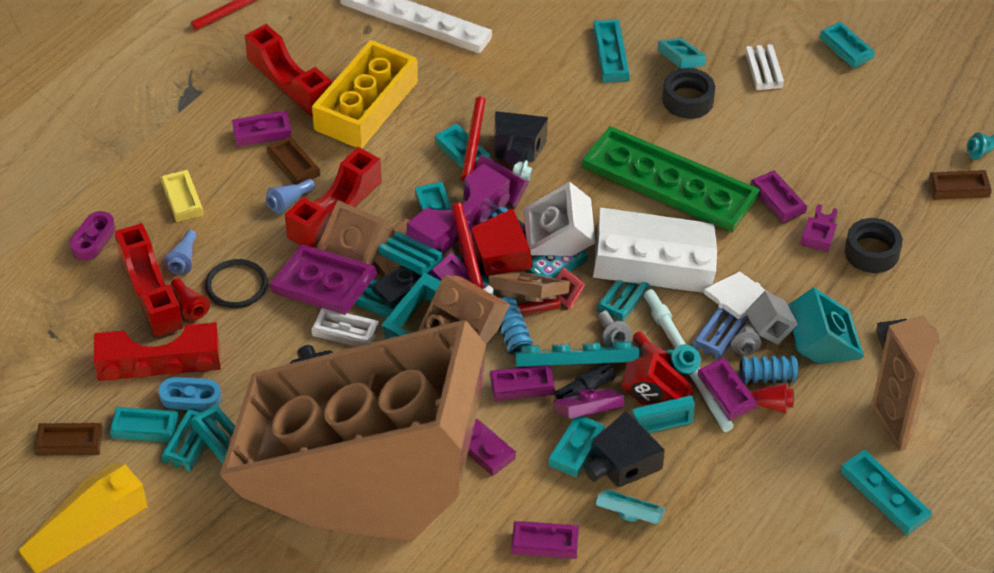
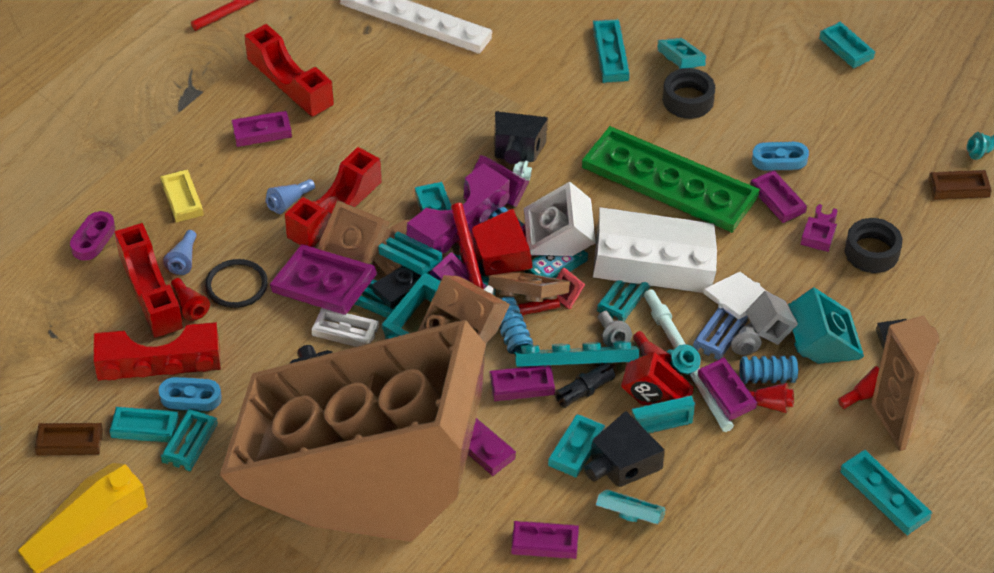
teal tile [191,404,235,463] -> none
reddish brown tile [267,136,320,185] -> none
yellow brick [312,40,418,148] -> none
teal plate [435,124,491,169] -> none
red bar [461,96,486,182] -> none
magenta plate [554,389,624,419] -> none
white tile [745,44,784,90] -> none
none -> dark azure plate [752,142,809,171]
none -> red cone [838,366,879,409]

